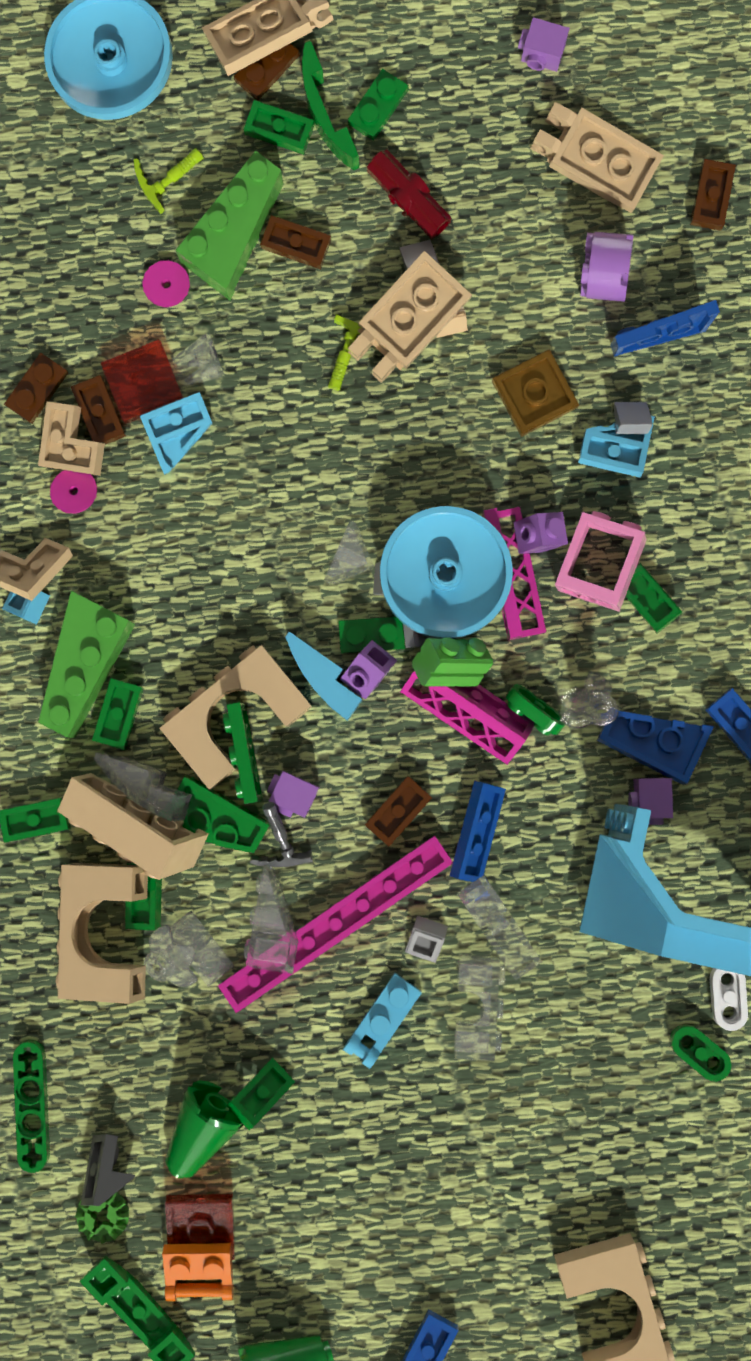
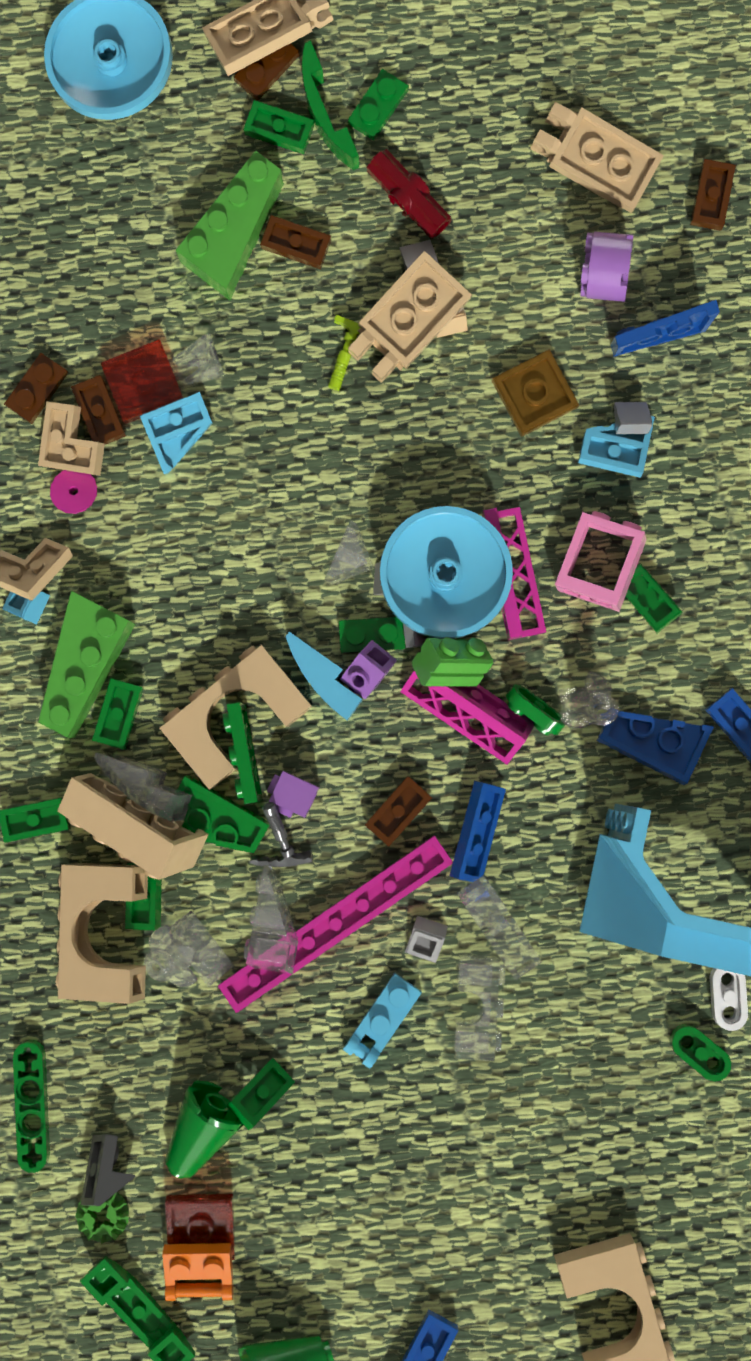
lime piece [134,148,204,214] -> none
dark pink piece [142,260,190,307] -> none
medium lavender brick [514,512,568,554] -> none
medium lavender brick [518,17,570,72] -> none
medium lavender brick [628,778,673,825] -> none

